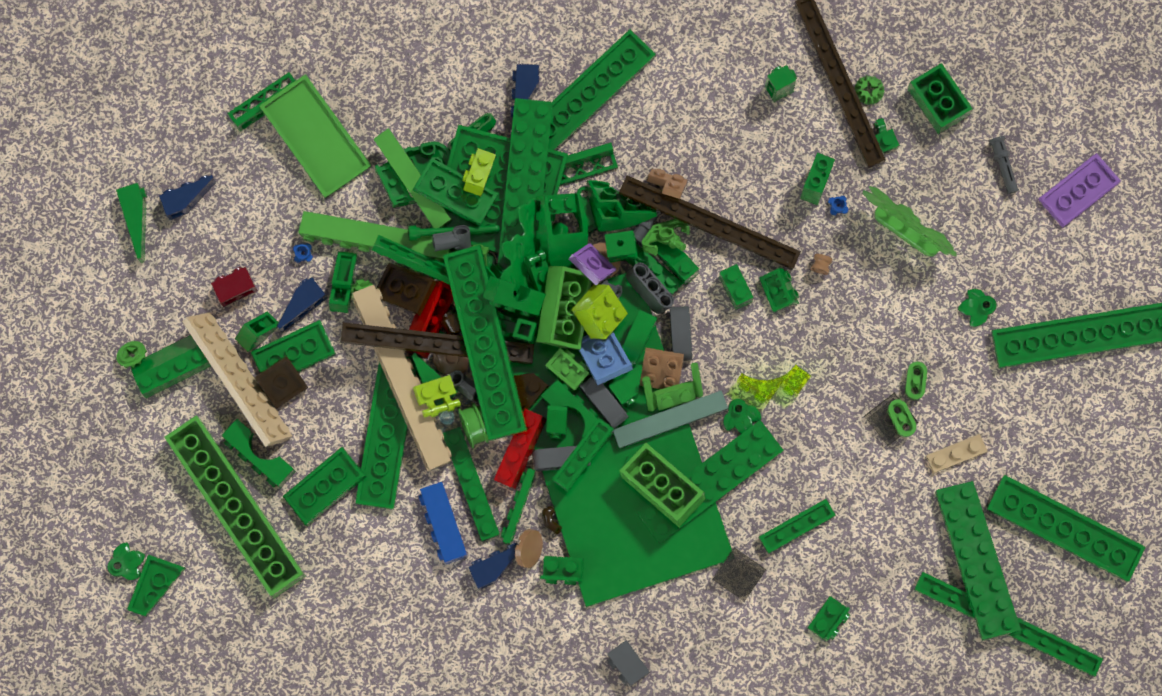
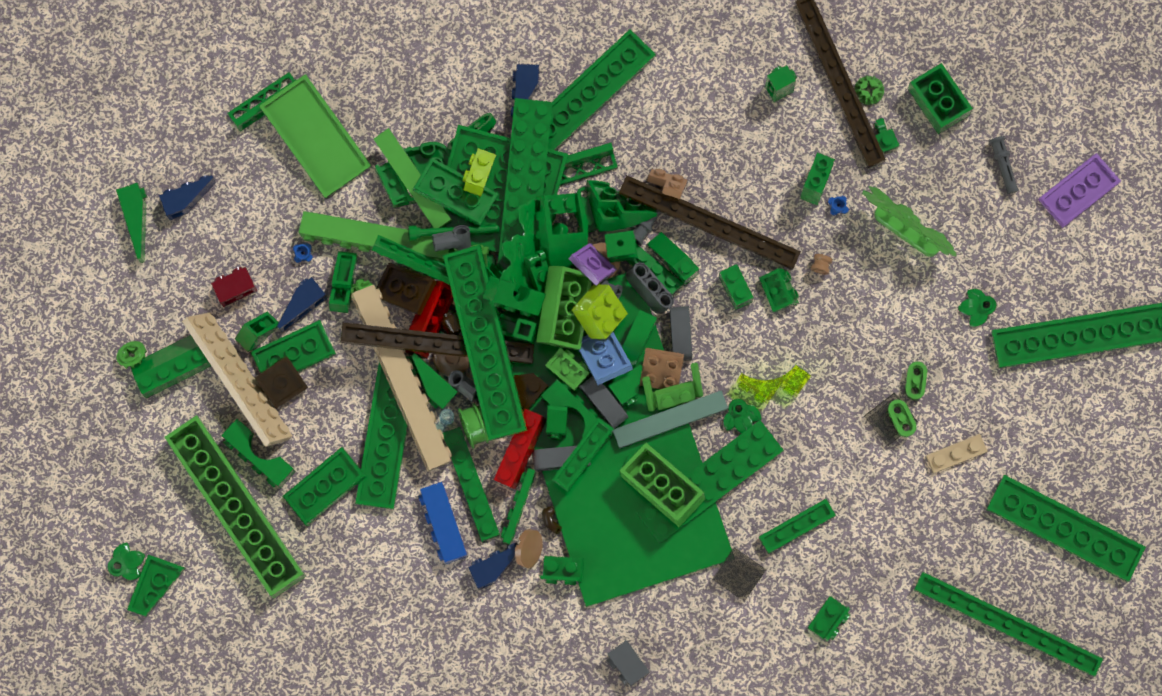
lime plate [413,375,461,418] -> none
bright green piece [642,219,690,256] -> none
green plate [935,481,1021,641] -> none

